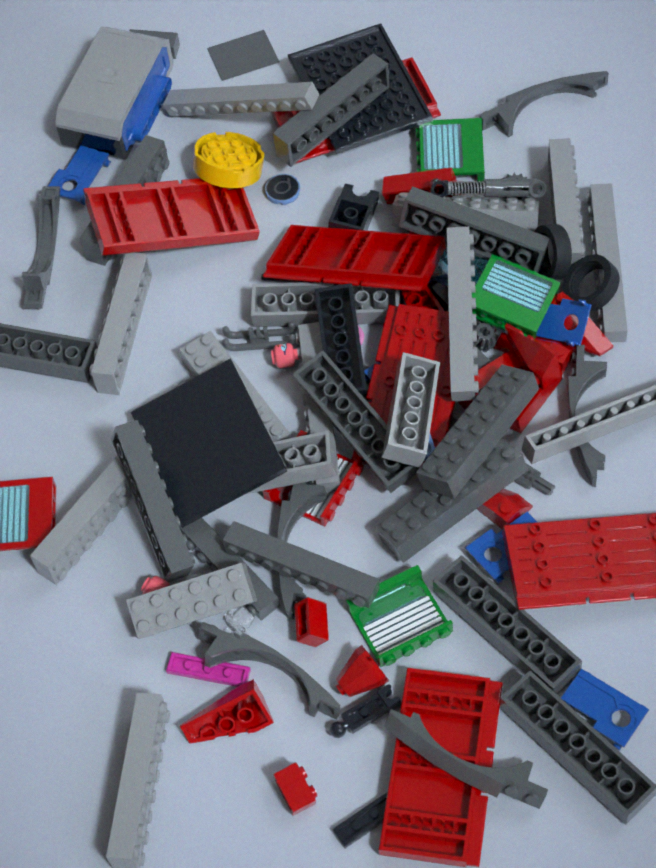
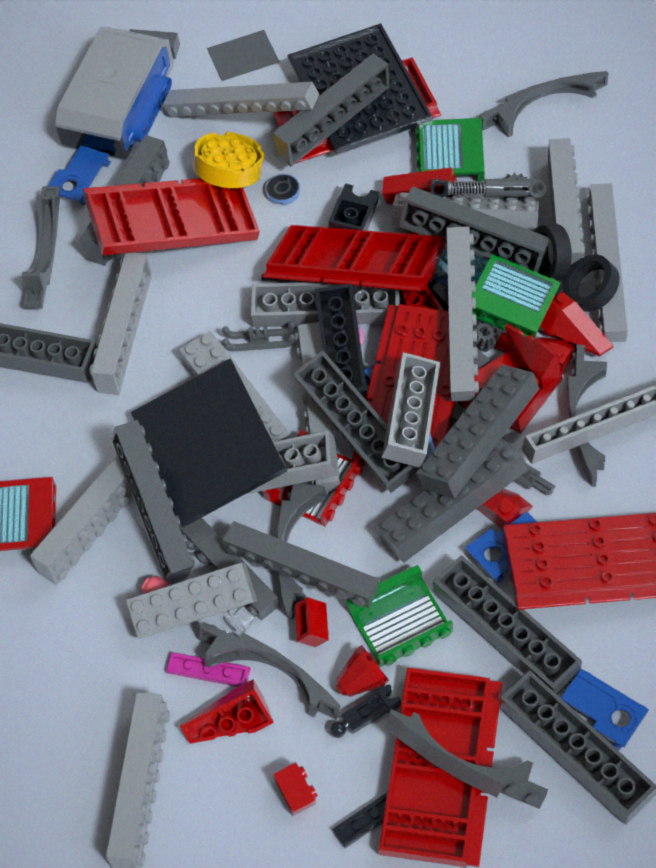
coral head [271,343,299,369] -> none
blue piece [526,297,592,347] -> none

